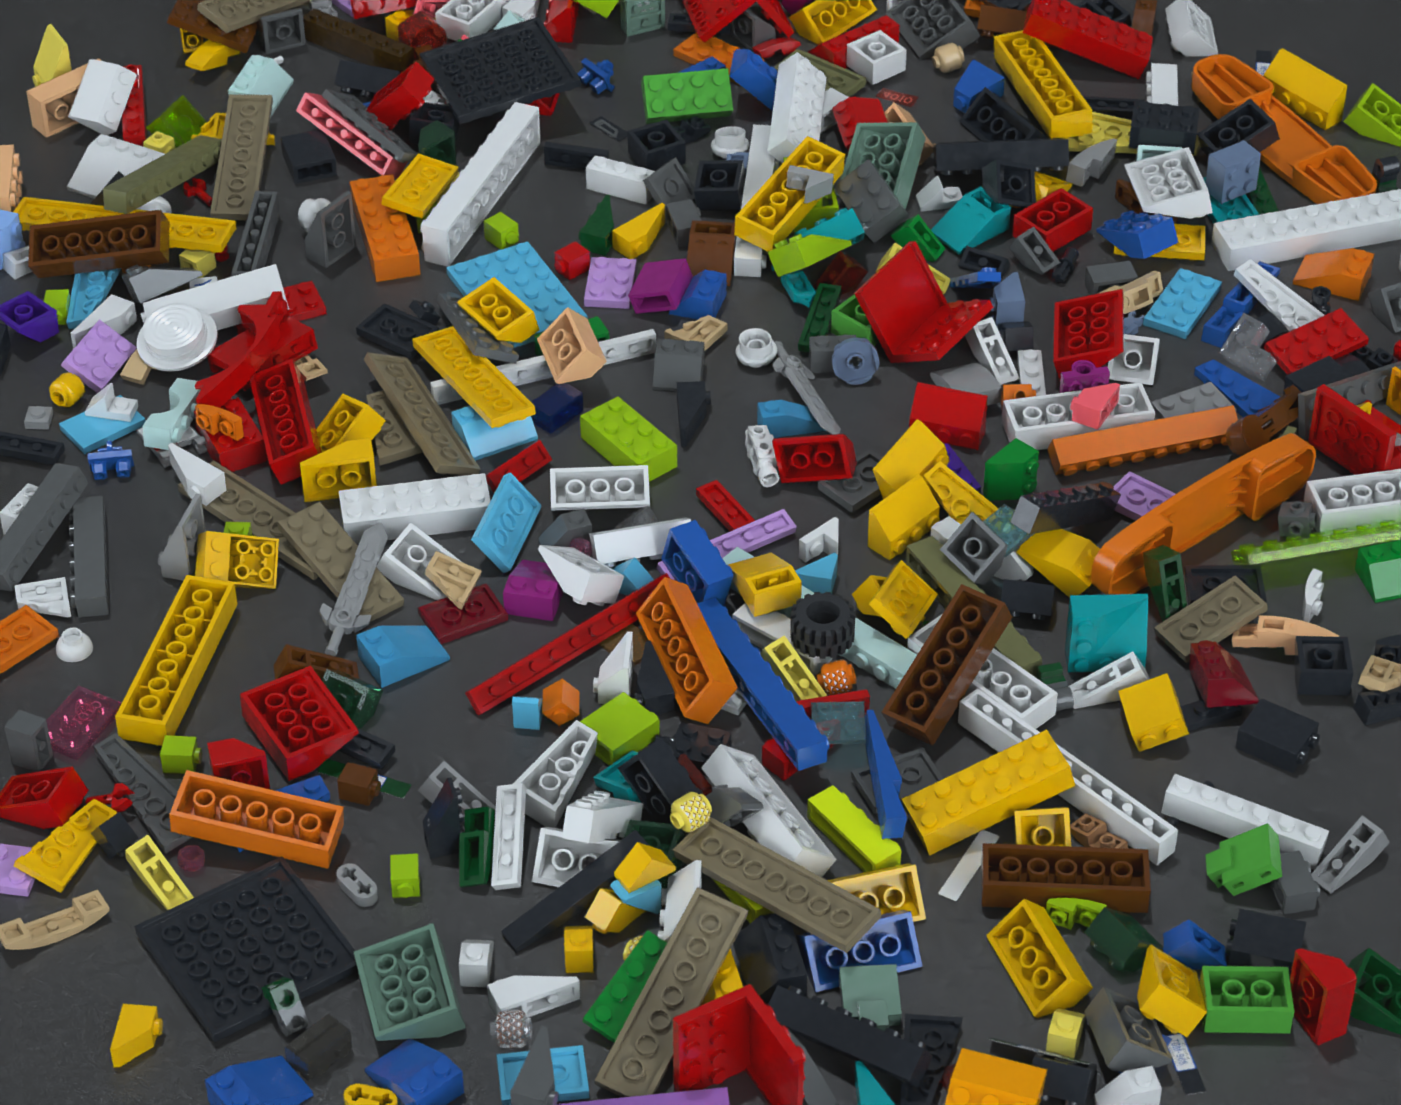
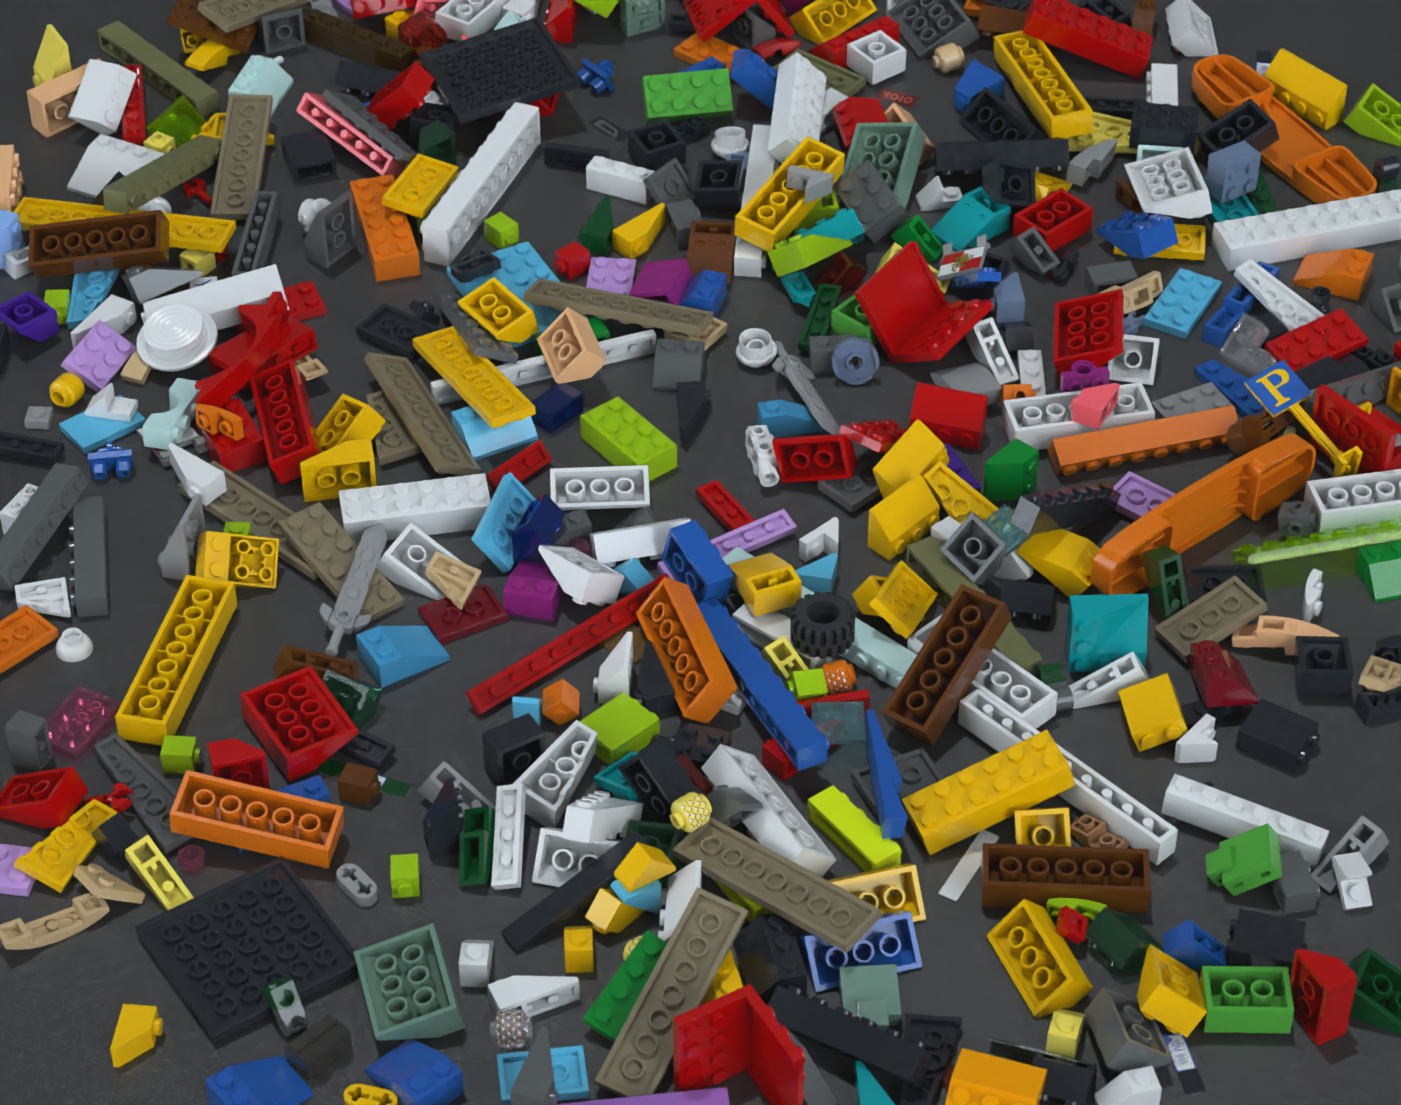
none -> tan wing [73,864,145,904]
none -> olive brick [97,20,219,119]
none -> black wing [450,245,502,283]
none -> black brick [482,713,545,786]
none -> clear blue slope [512,493,566,564]
none -> dark tan plate [523,278,714,337]
none -> lime brick [785,668,828,701]
none -> red plate [838,419,909,453]
none -> flag [937,234,990,281]
none -> red plate [1056,905,1088,945]
none -> white slope [1174,714,1218,763]
none -> piece [1244,360,1363,478]
none -> white slope [1332,852,1373,911]

